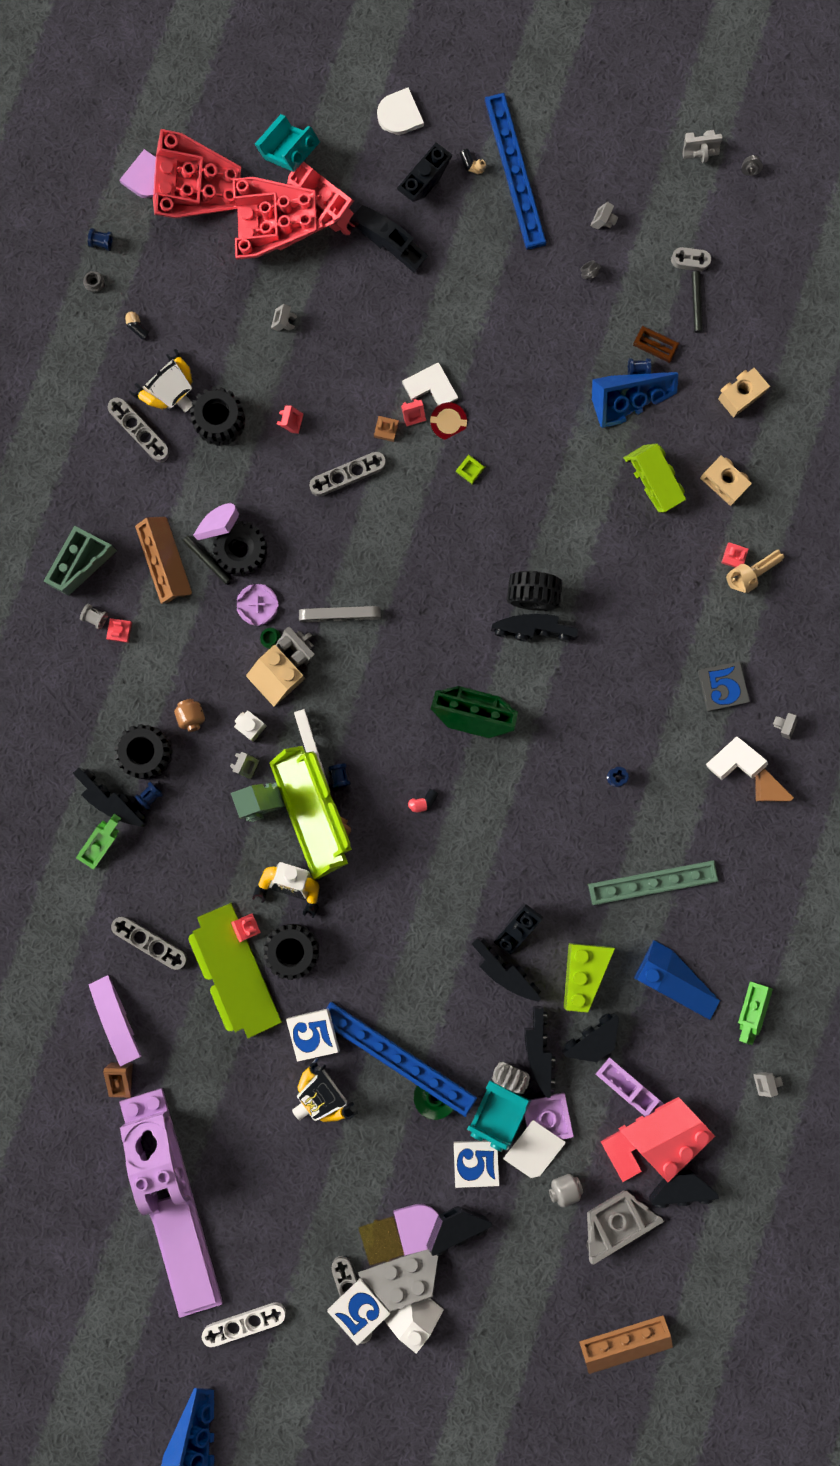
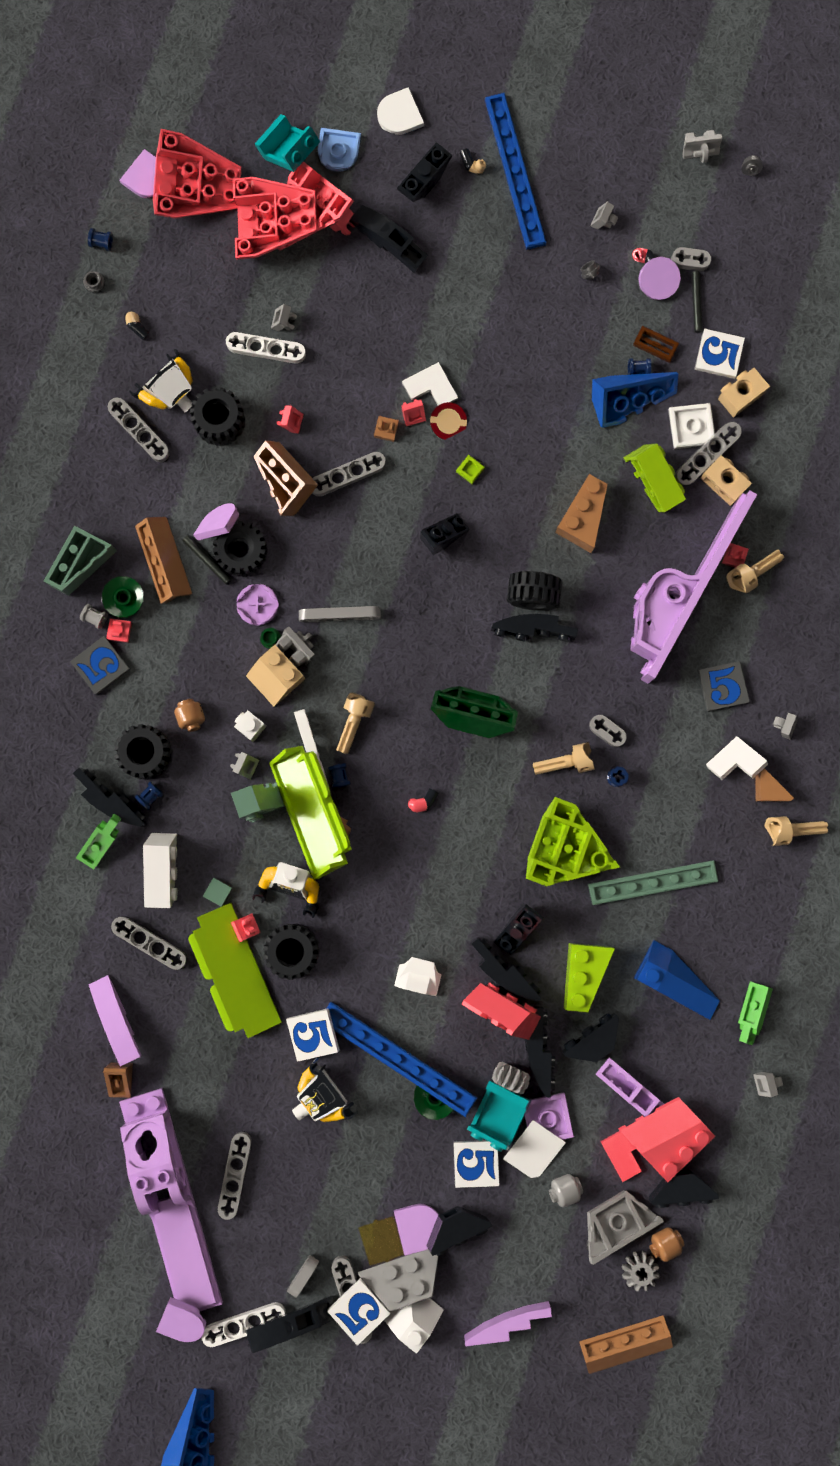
none -> tile [70,636,130,695]
none -> dark green dish [102,576,144,618]
none -> white wedge [143,833,178,908]
none -> lavender tile [156,1297,206,1342]
none -> sand green tile [203,878,232,907]
none -> light grey beam [218,1132,252,1220]
none -> white beam [226,332,306,363]
none -> black slope [245,1296,334,1353]
none -> medium nougat wedge [254,440,318,516]
none -> light grey beam [287,1255,319,1298]
none -> light blue tile [318,128,361,172]
none -> tan piece [336,692,375,754]
none -> white slope [394,957,441,996]
none -> black slope [420,513,470,555]
none -> coral wedge [462,982,541,1040]
none -> lavender slope [464,1301,552,1346]
none -> lime wedge [526,797,620,886]
none -> tan piece [533,742,595,775]
none -> medium nougat wedge [555,474,608,553]
none -> light grey beam [589,715,626,747]
none -> light grey gear [622,1251,660,1291]
none -> lavender piece [631,490,757,684]
none -> coral arm [632,248,655,263]
none -> lavender tile [639,257,681,300]
none -> medium nougat head [650,1227,684,1262]
none -> white tile [668,403,716,449]
none -> light grey beam [675,422,741,485]
none -> white tile [695,329,745,379]
none -> tan piece [765,816,828,846]

